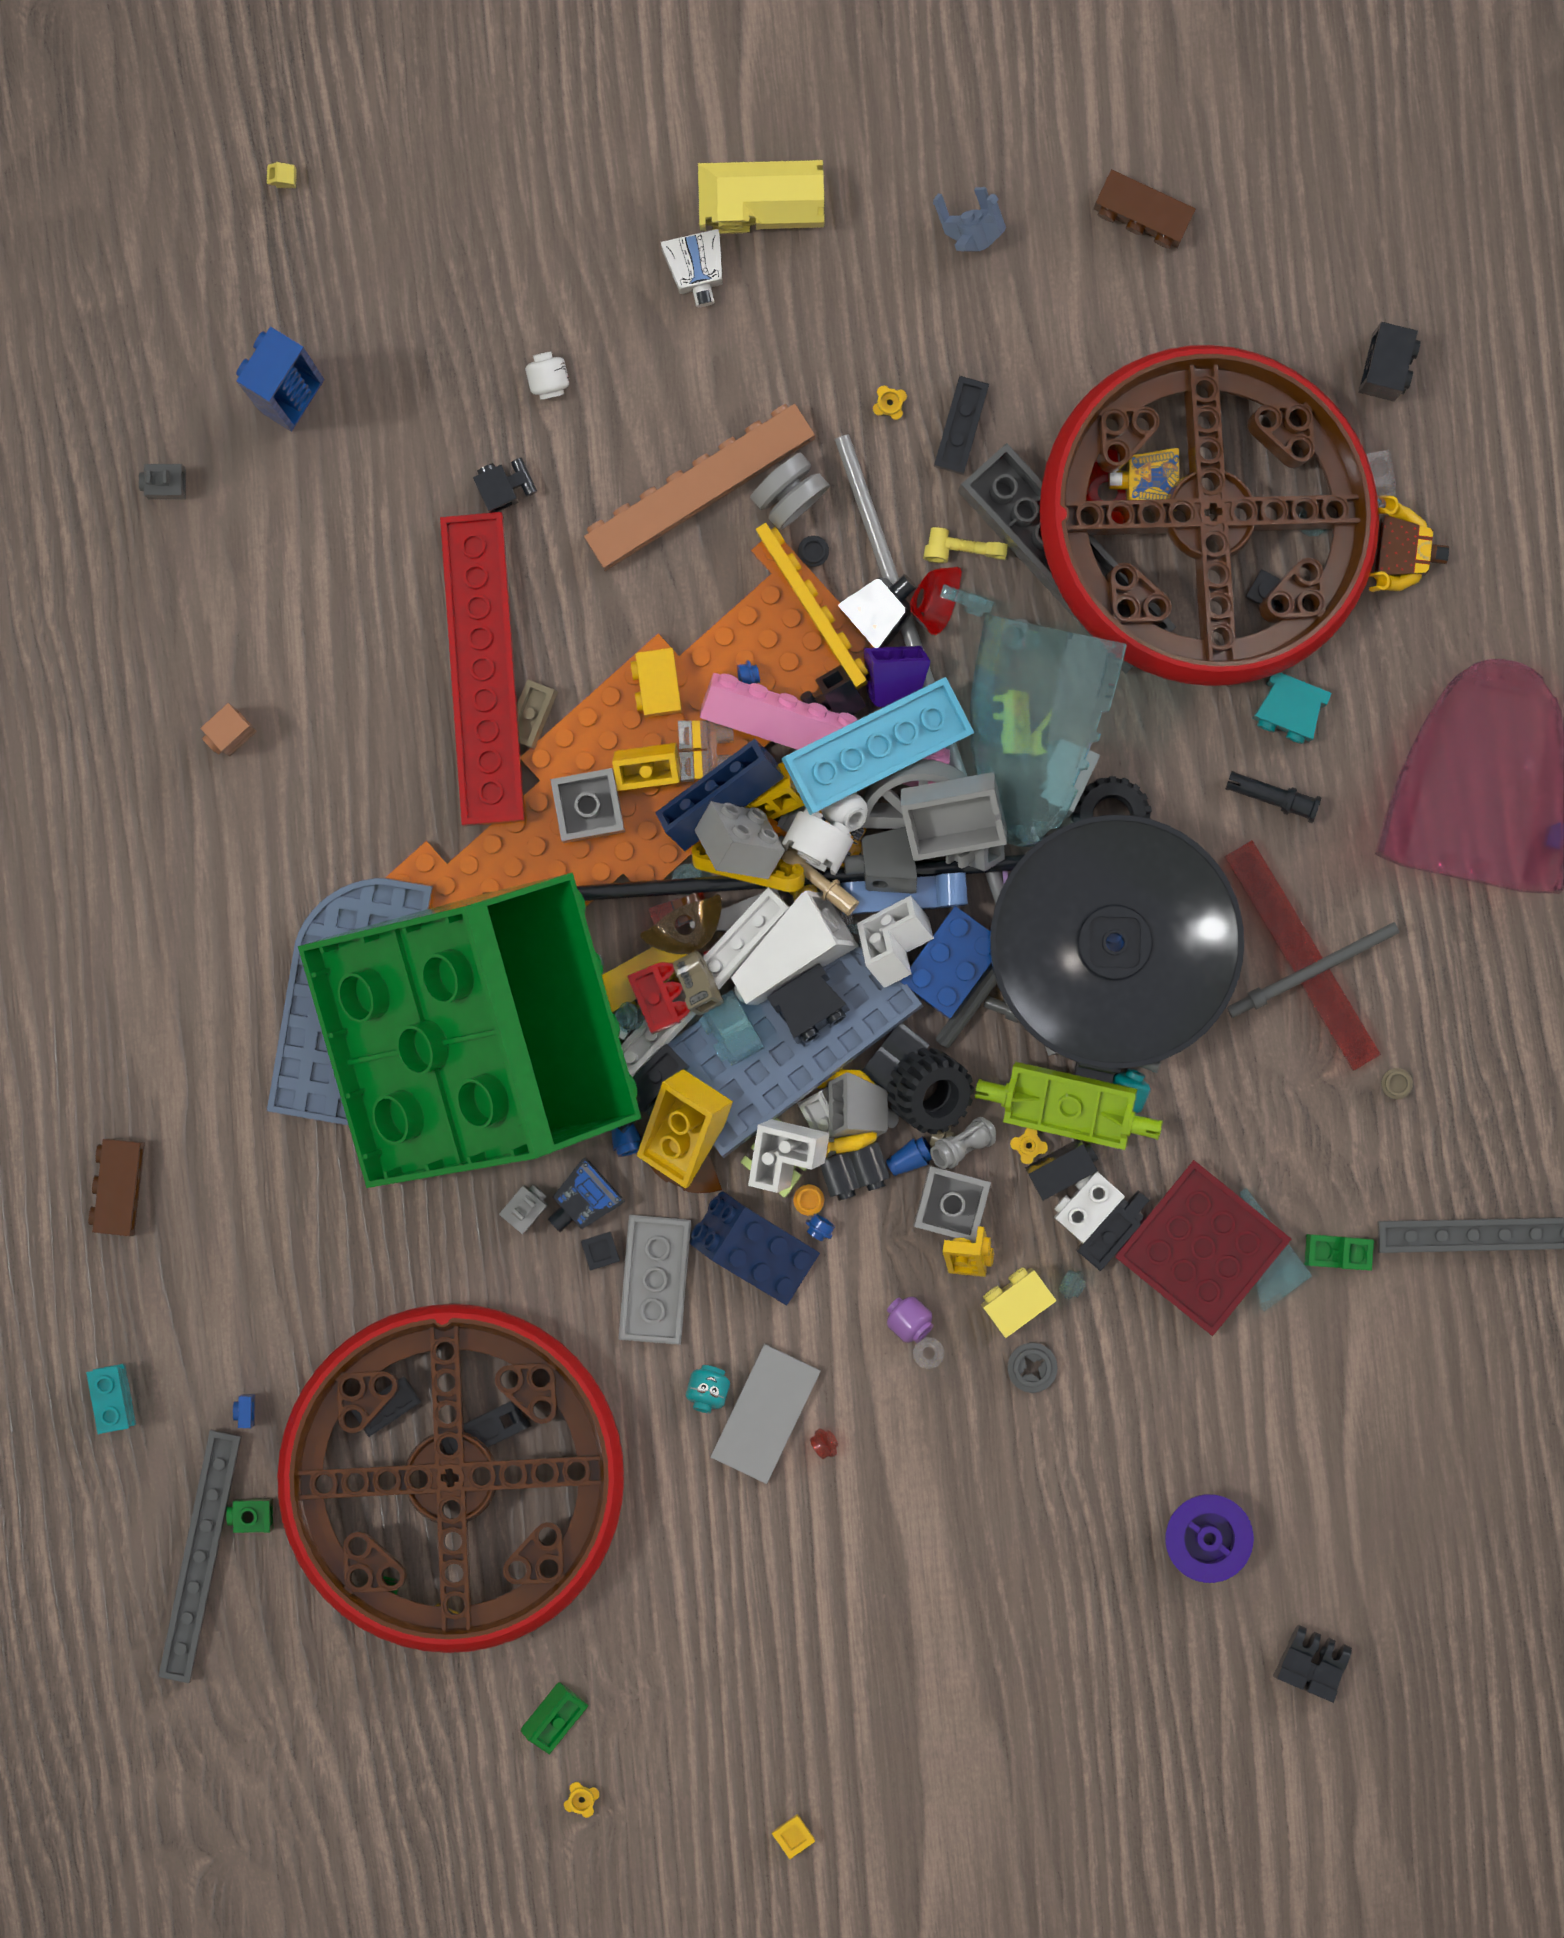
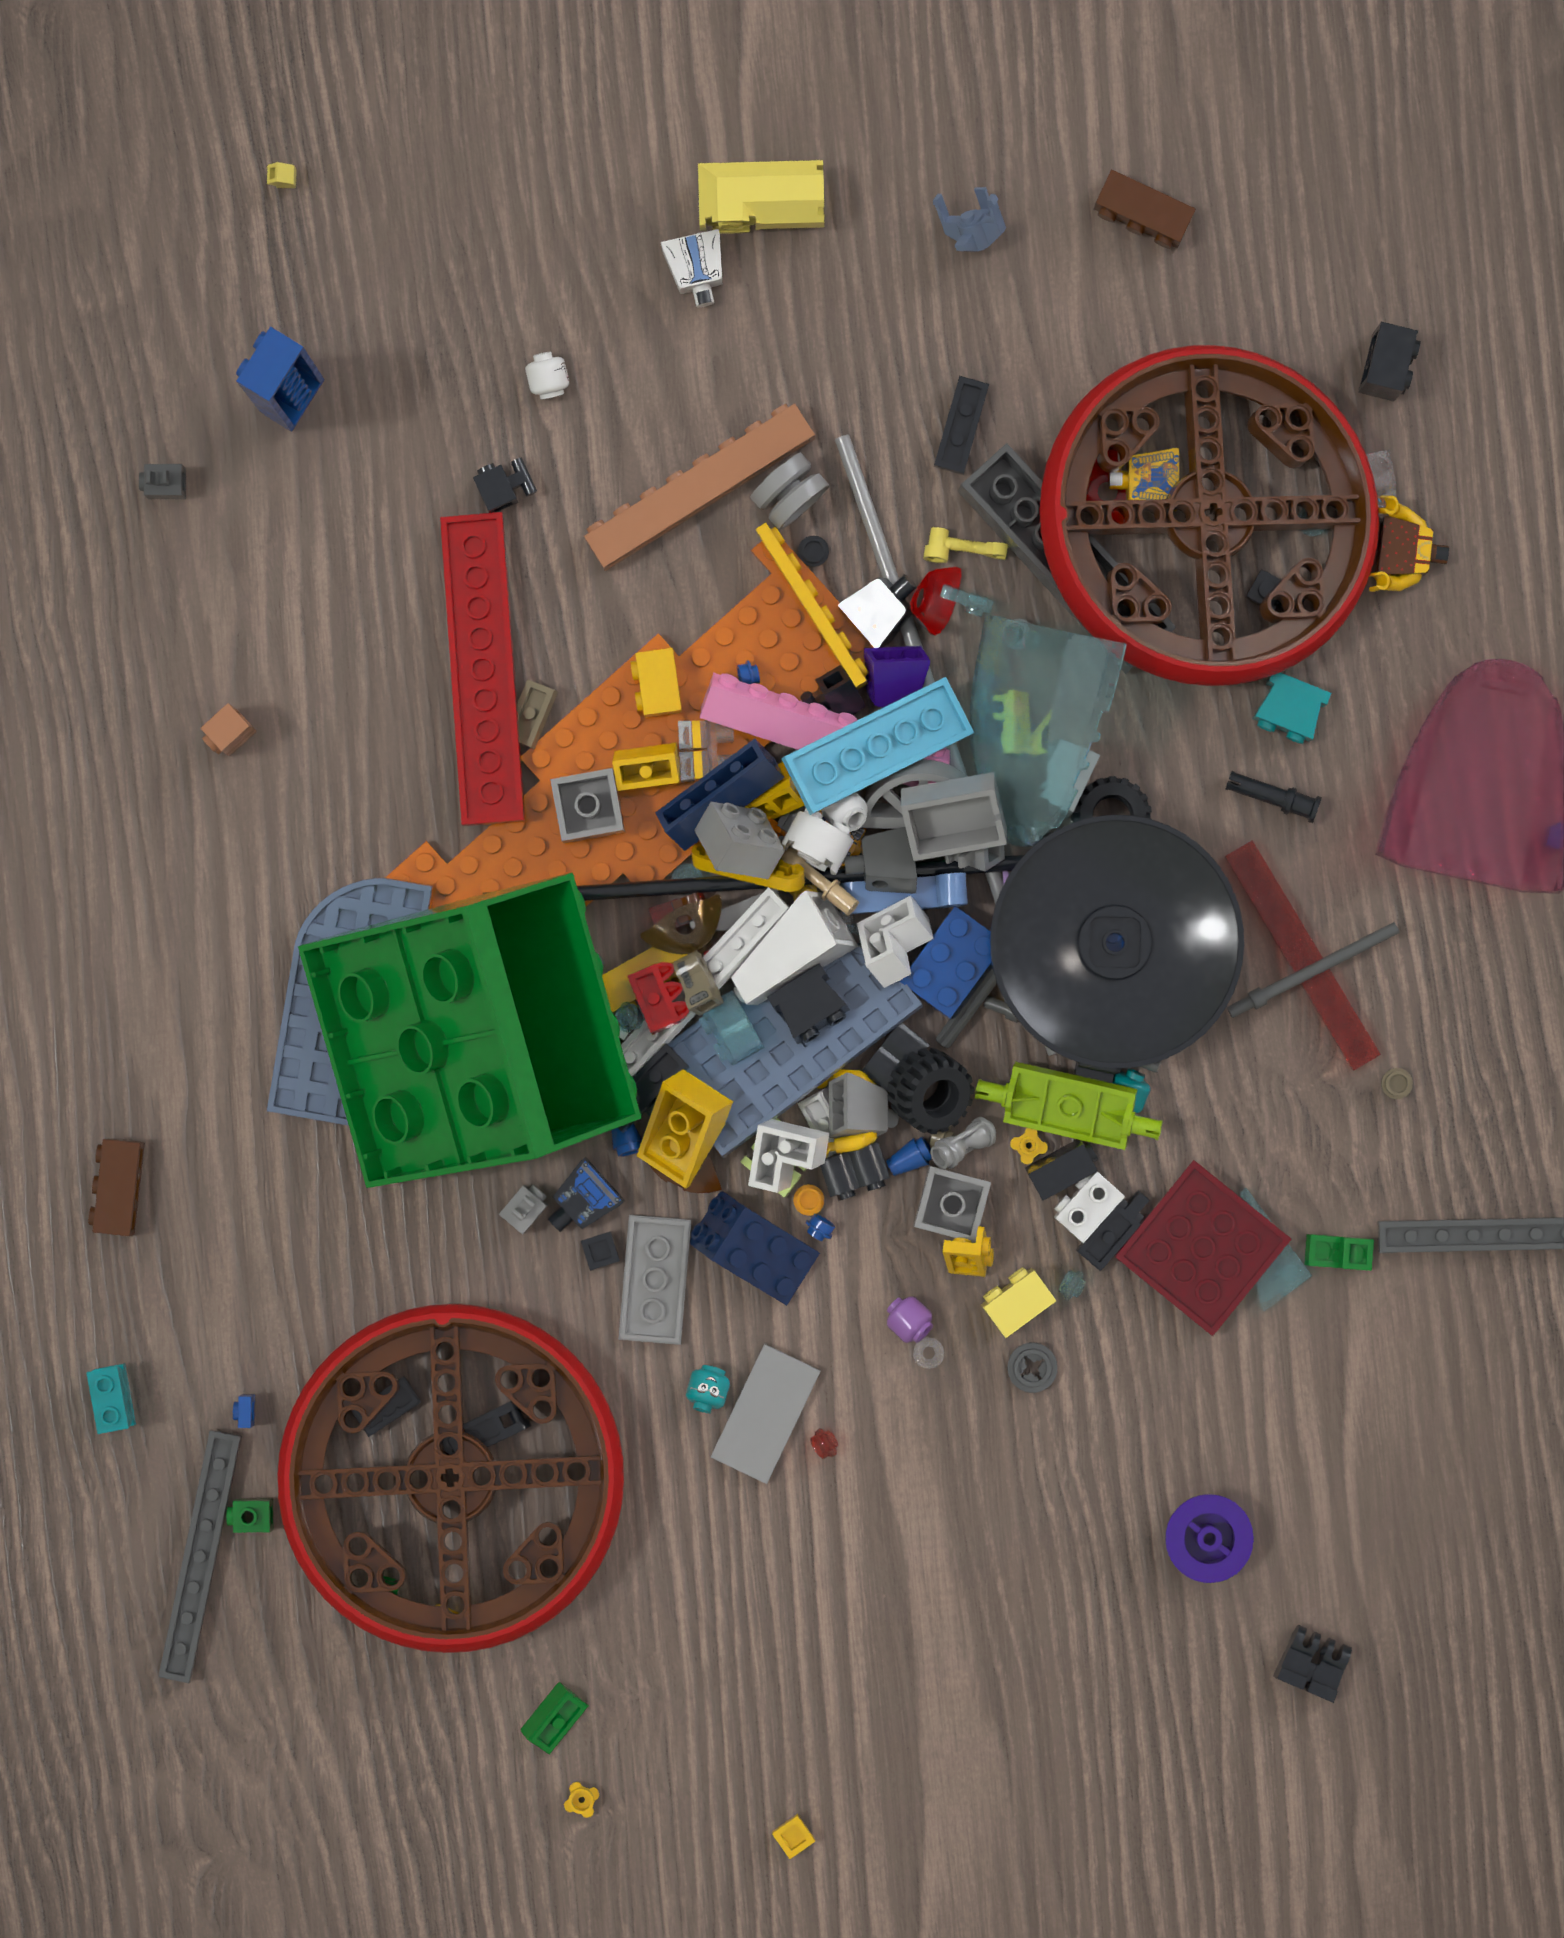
yellow plate [873,385,907,420] -> none

